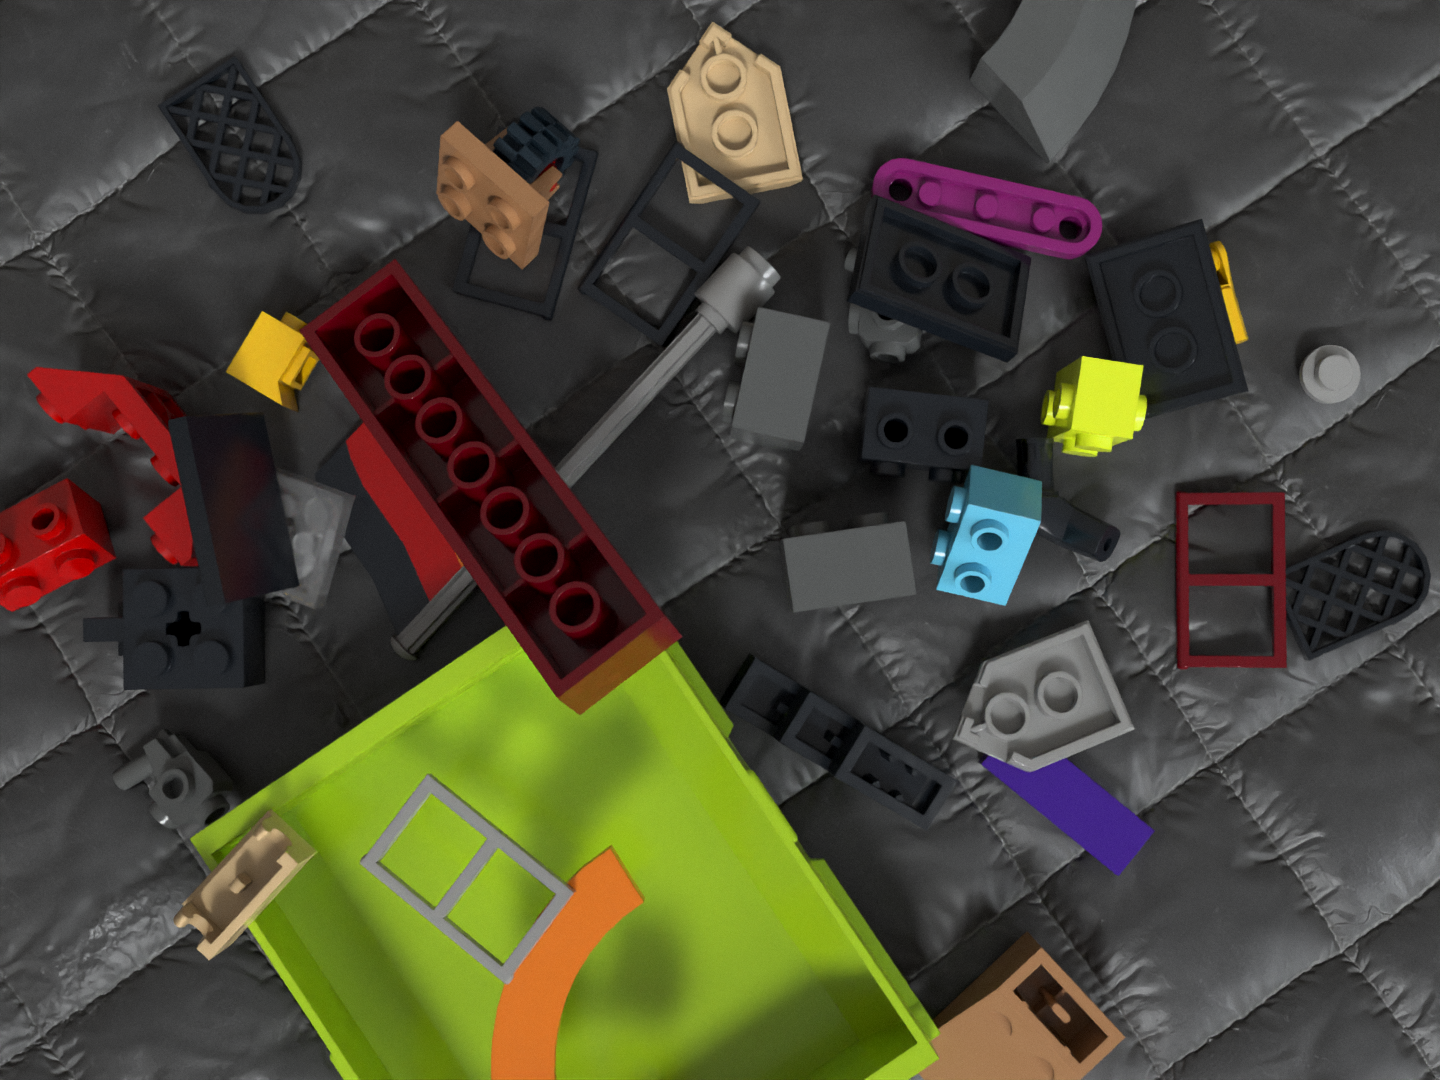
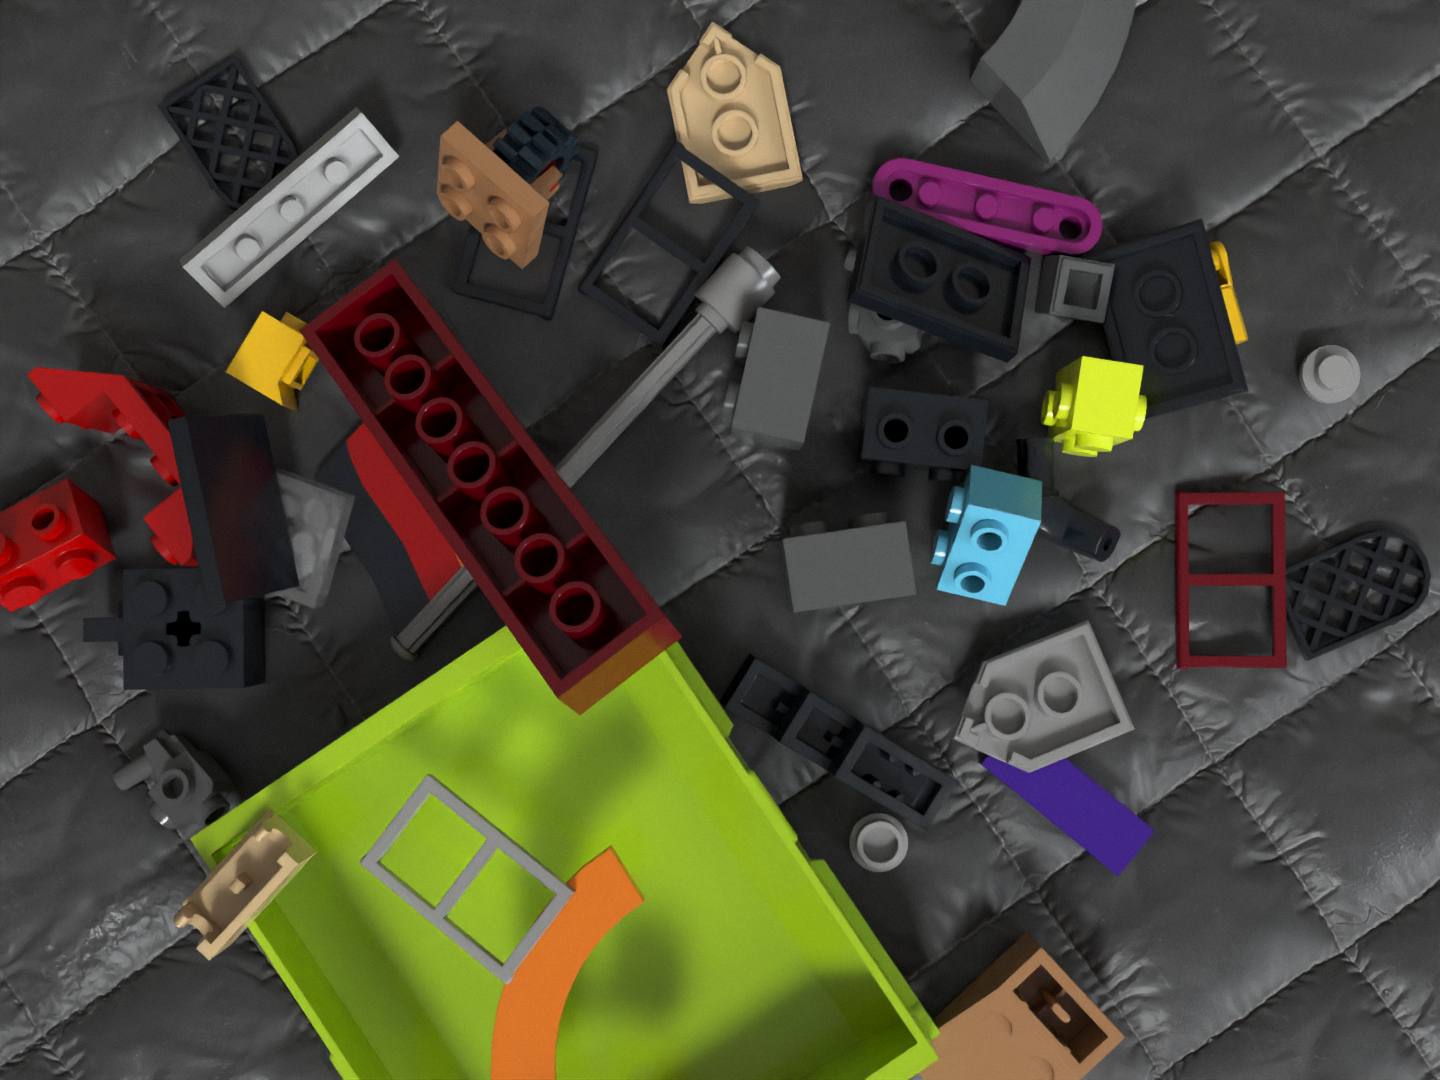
none -> light grey plate [179,107,399,308]
none -> light grey plate [849,812,908,872]
none -> dark grey slope [1035,255,1115,323]

